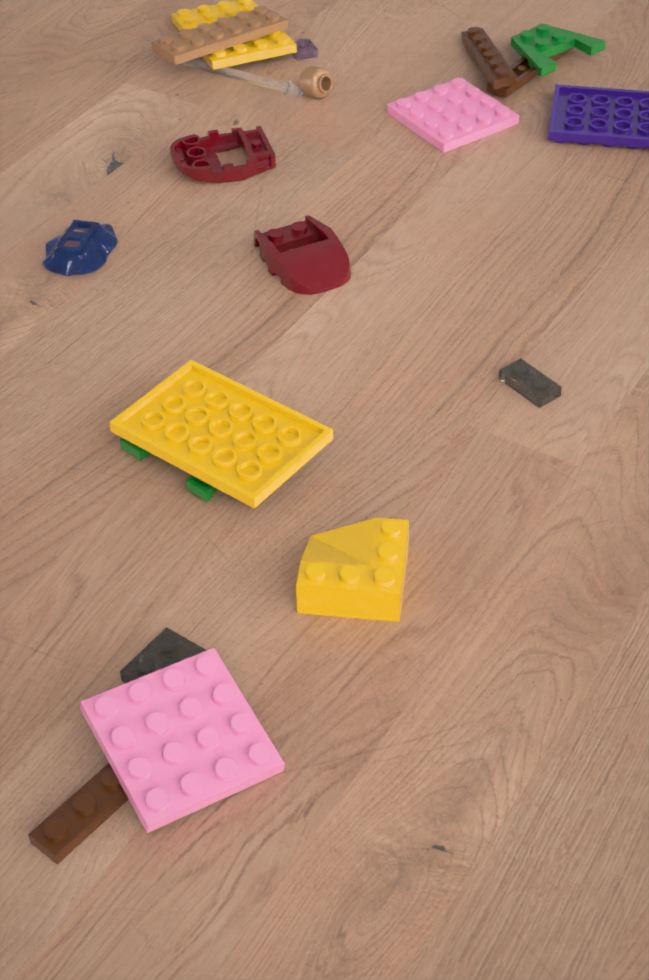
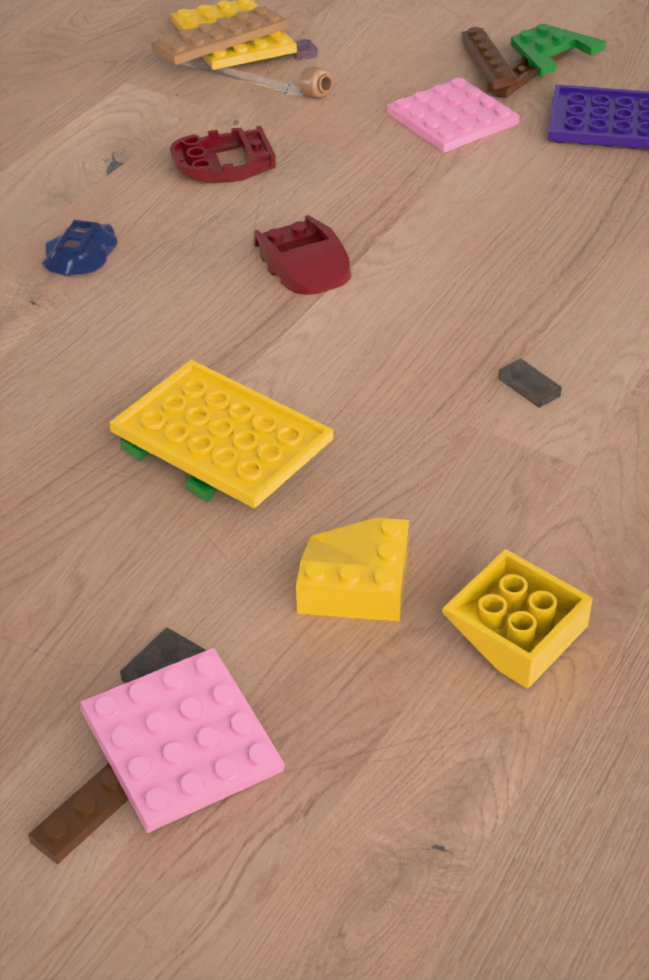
none -> yellow slope [442,549,593,689]

